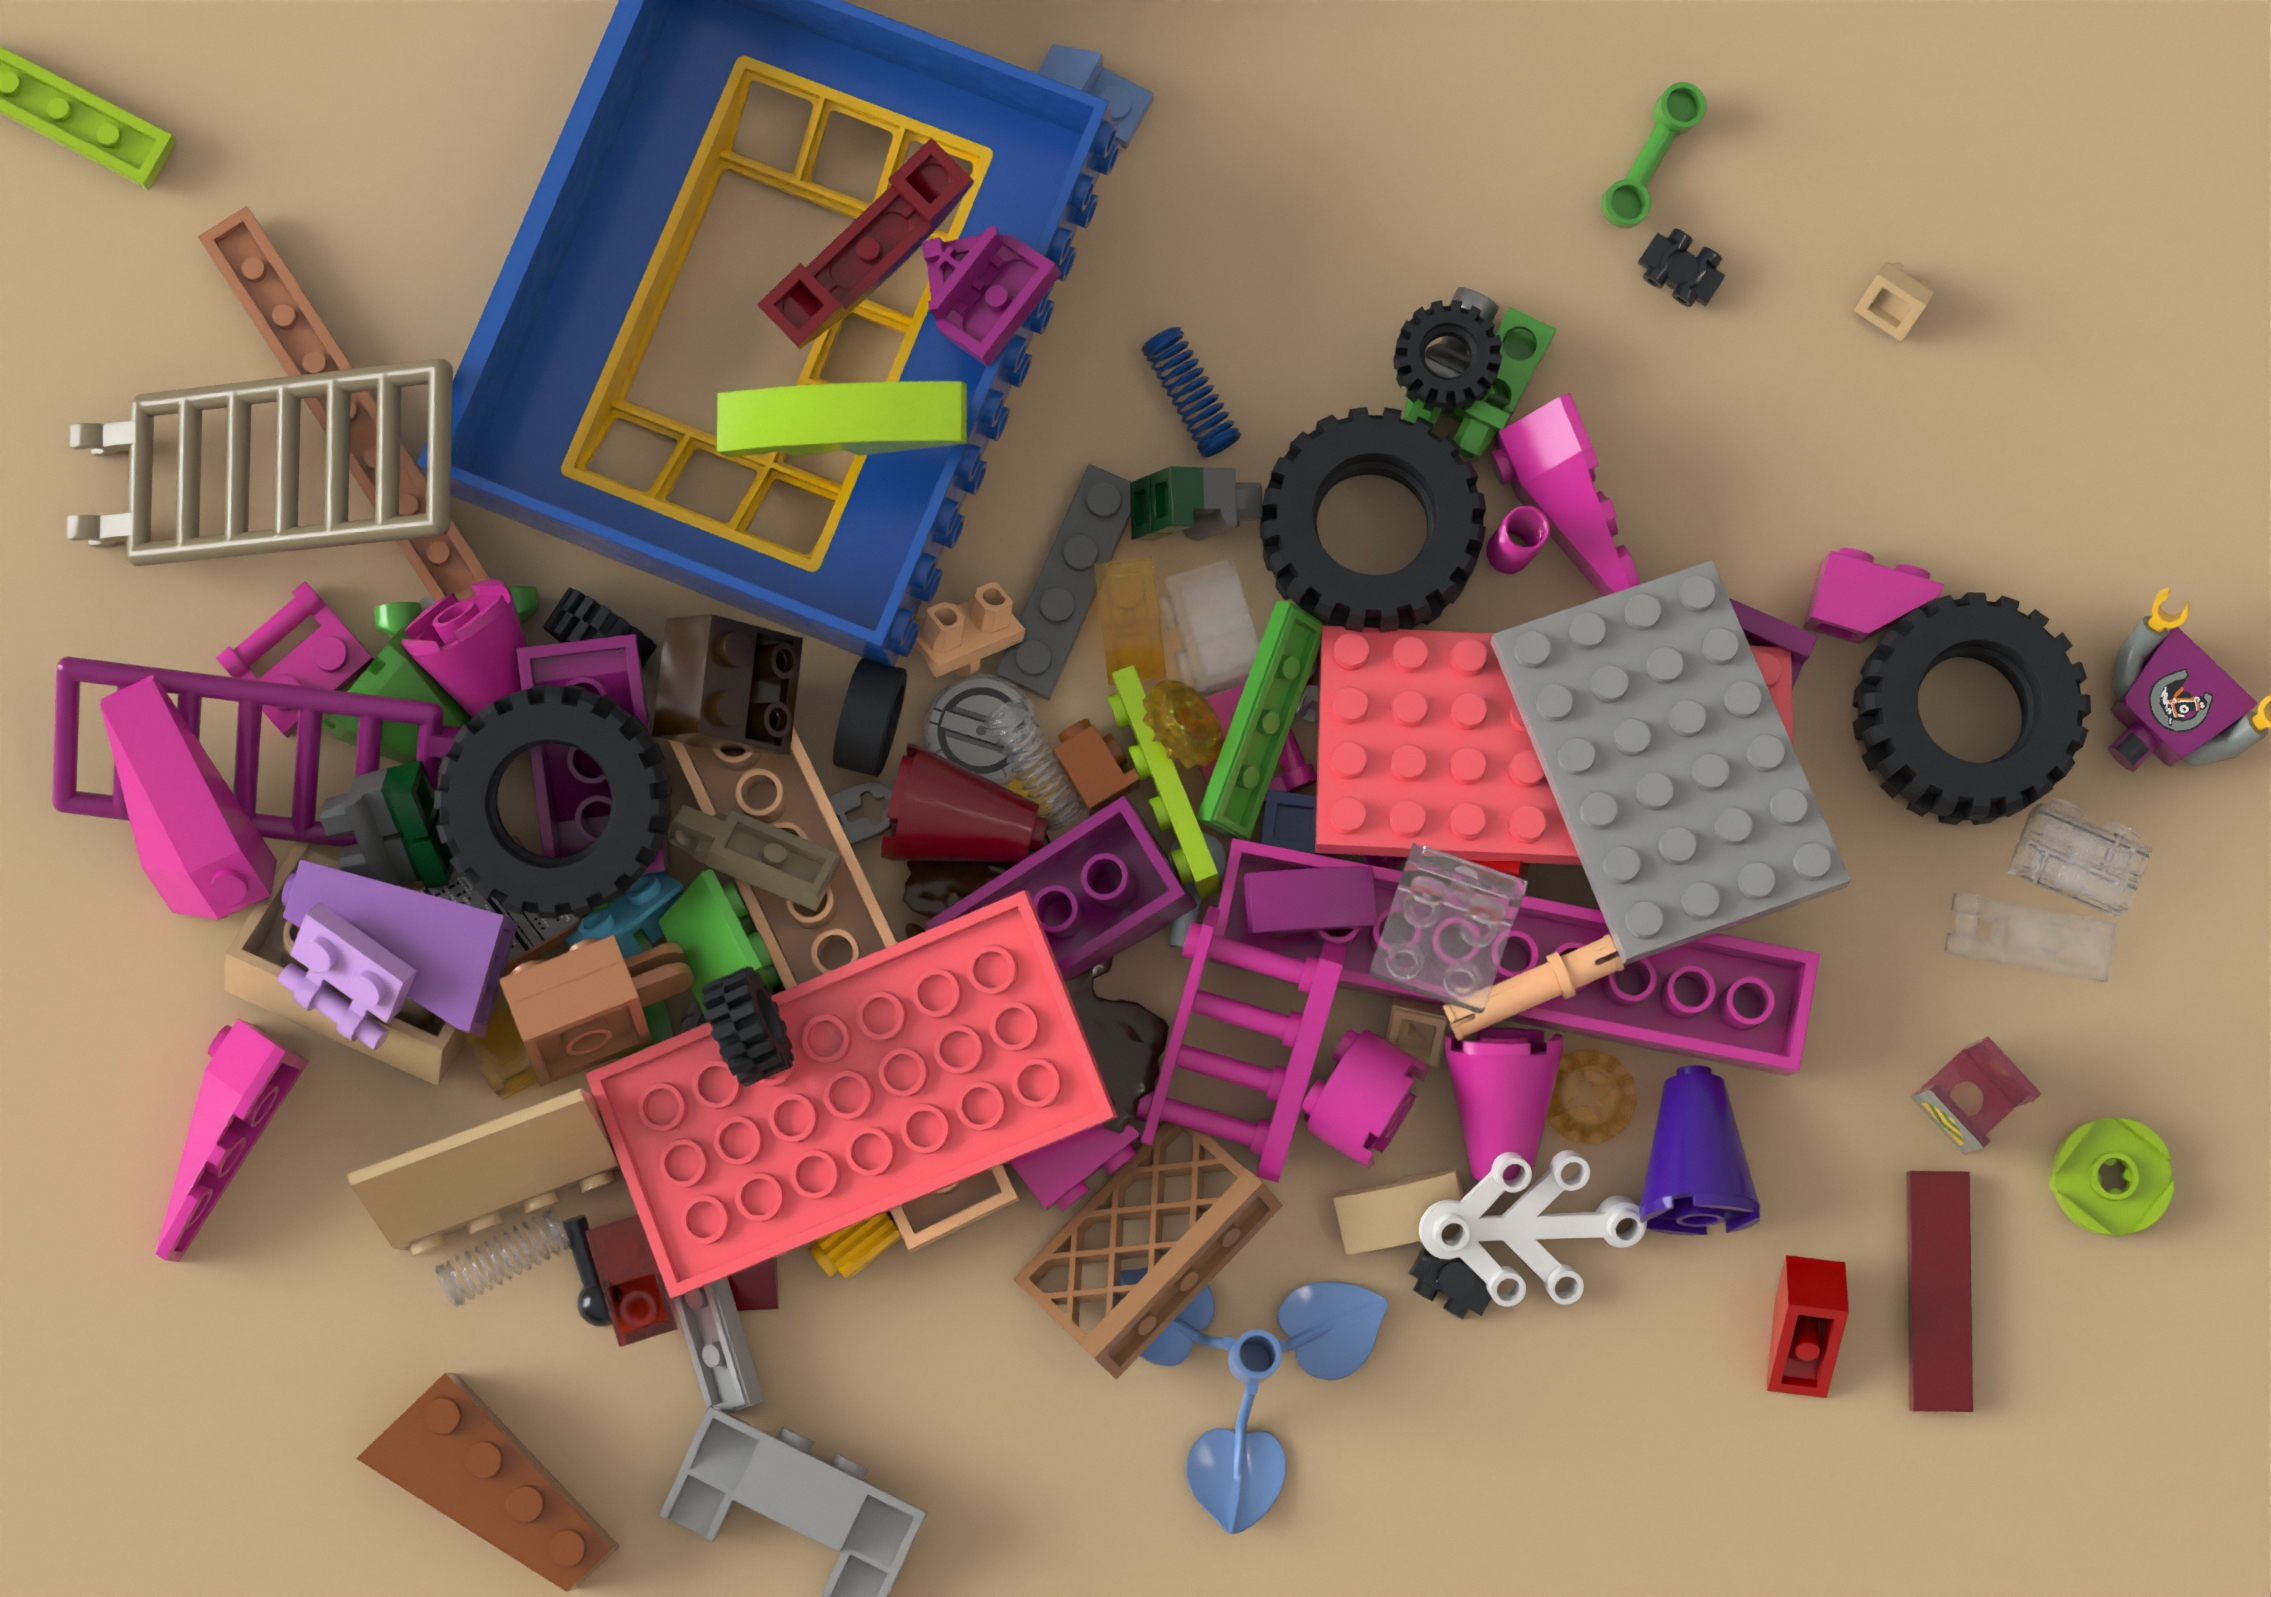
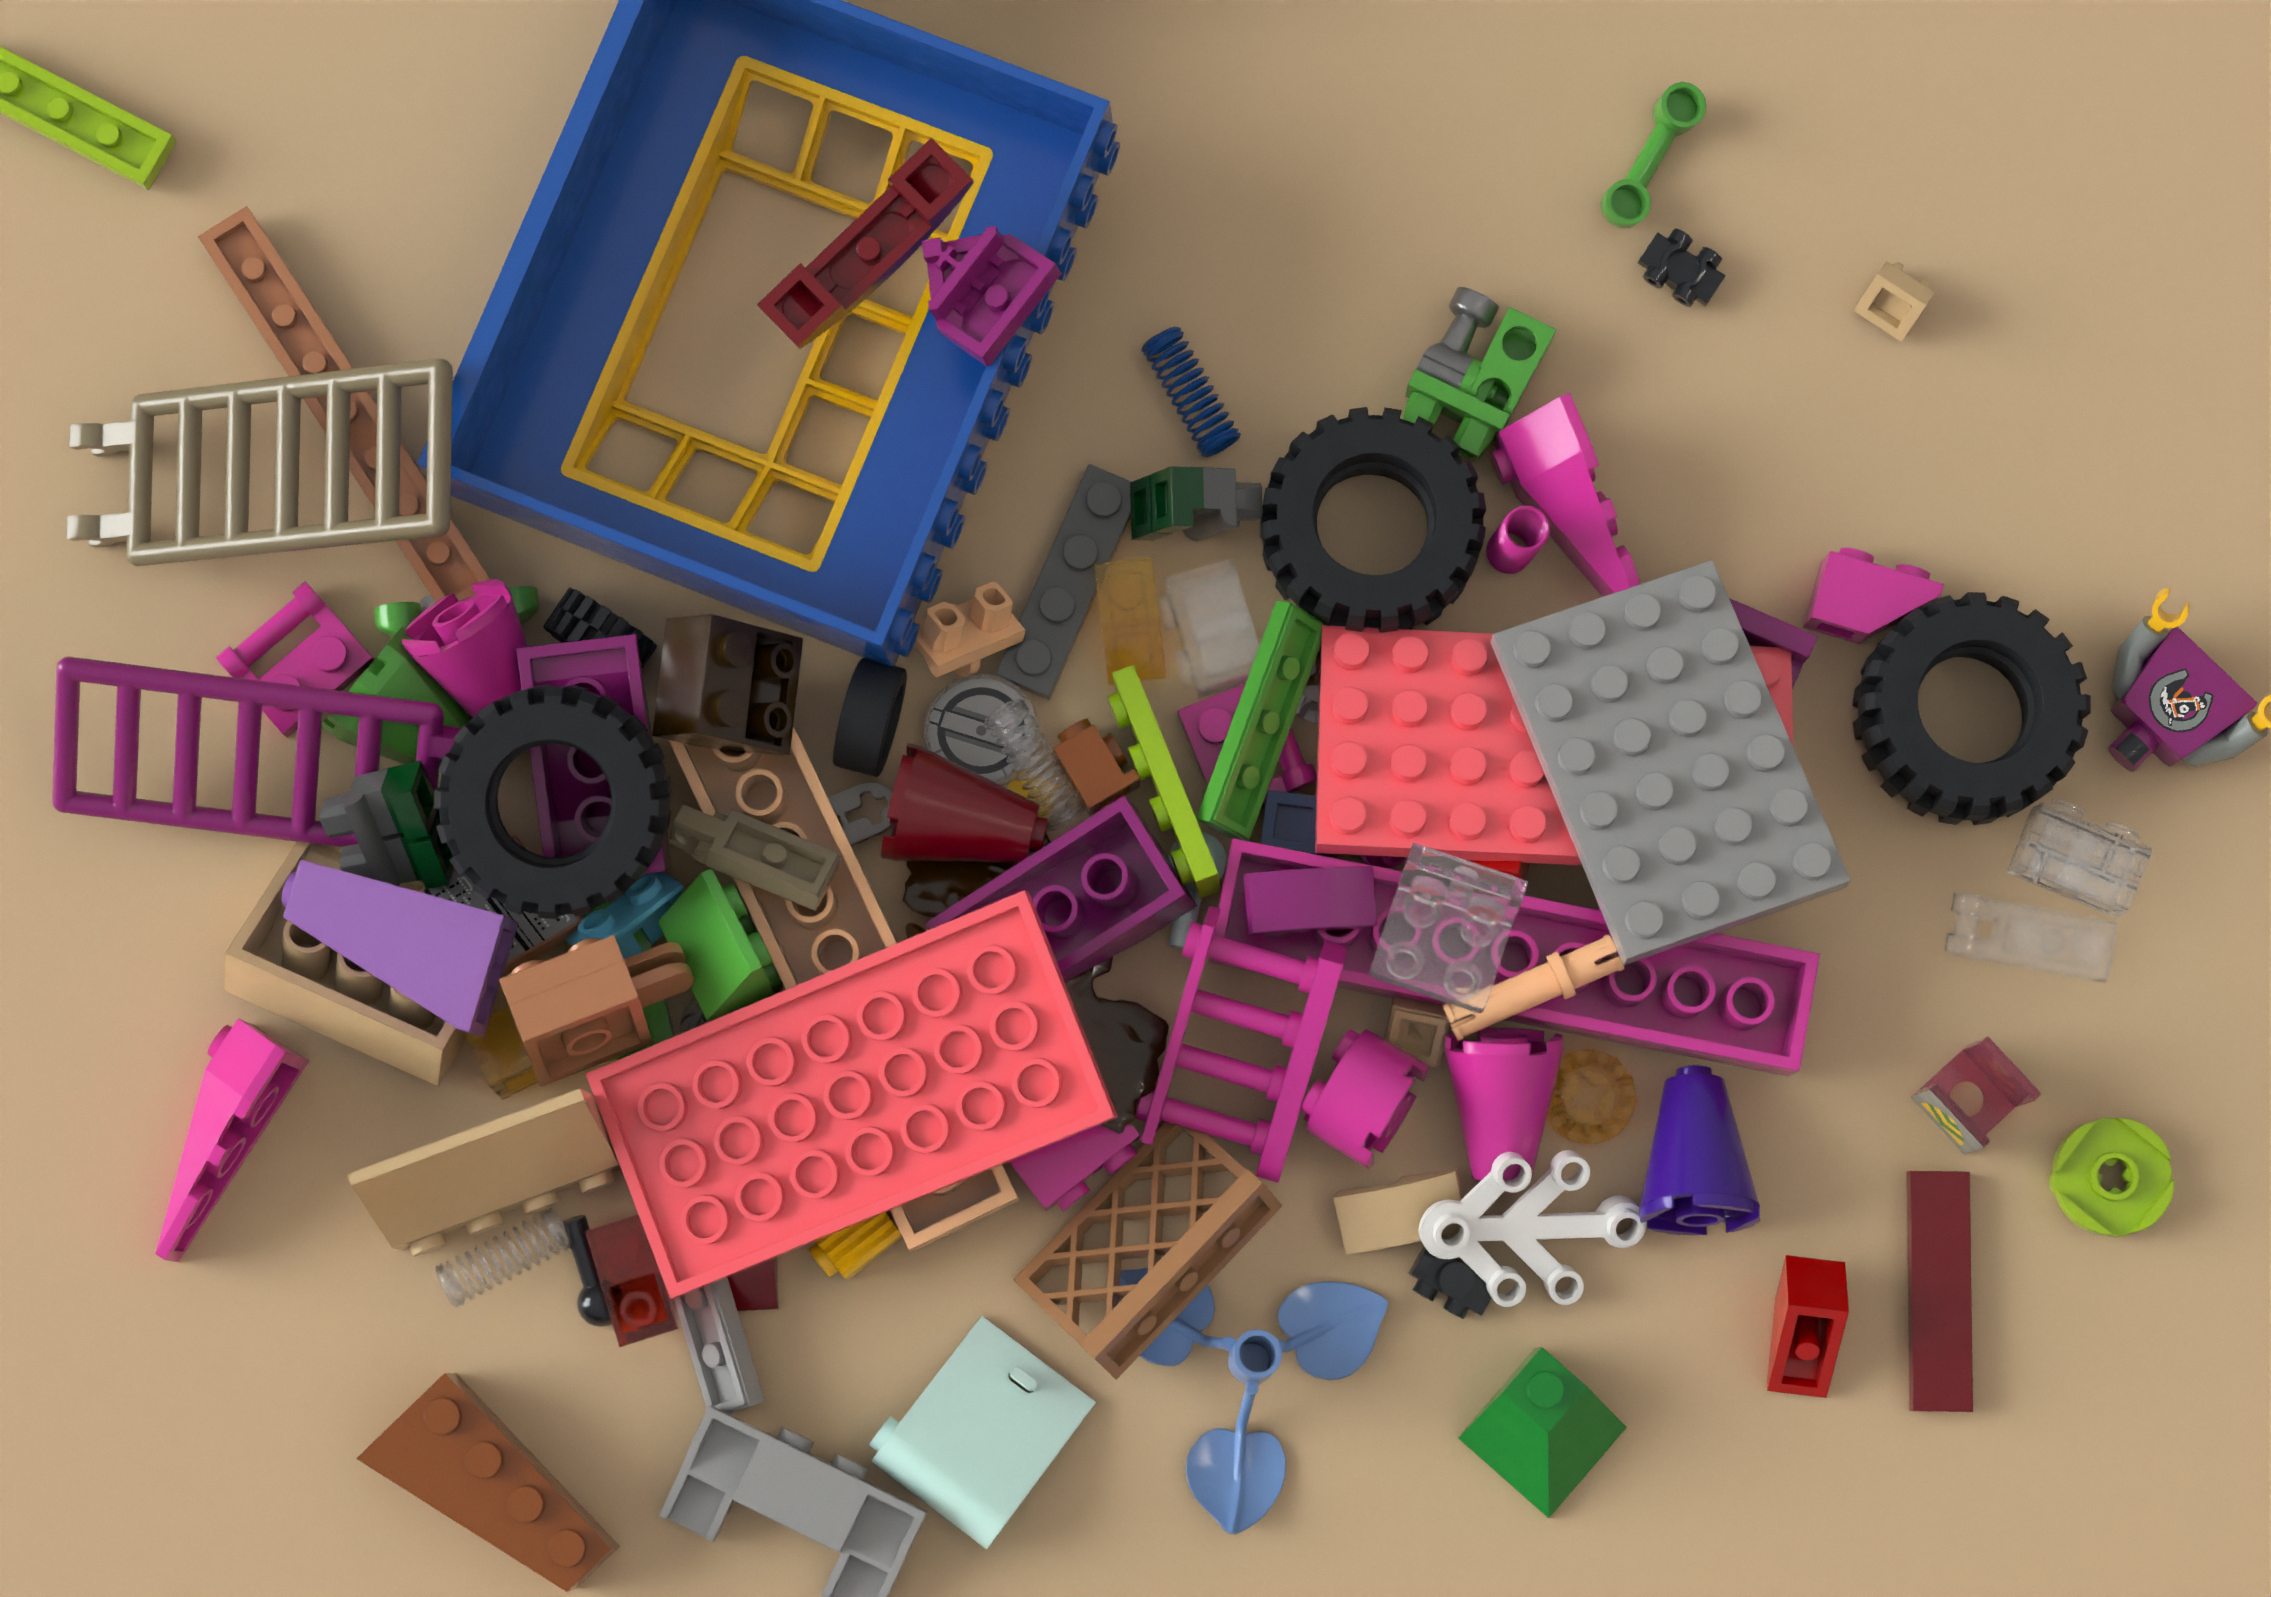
dark pink wedge [100,674,277,920] -> none
lavender plate [278,903,417,1051] -> none
black tyre [701,966,794,1086] -> none
lime slope [717,381,967,457] -> none
medium blue slope [1037,45,1153,149] -> none
clear yellow gear [1142,680,1223,769] -> none
black tyre [1393,300,1502,414] -> none
none -> light aqua door [869,1316,1096,1550]
none -> green slope [1458,1347,1627,1518]

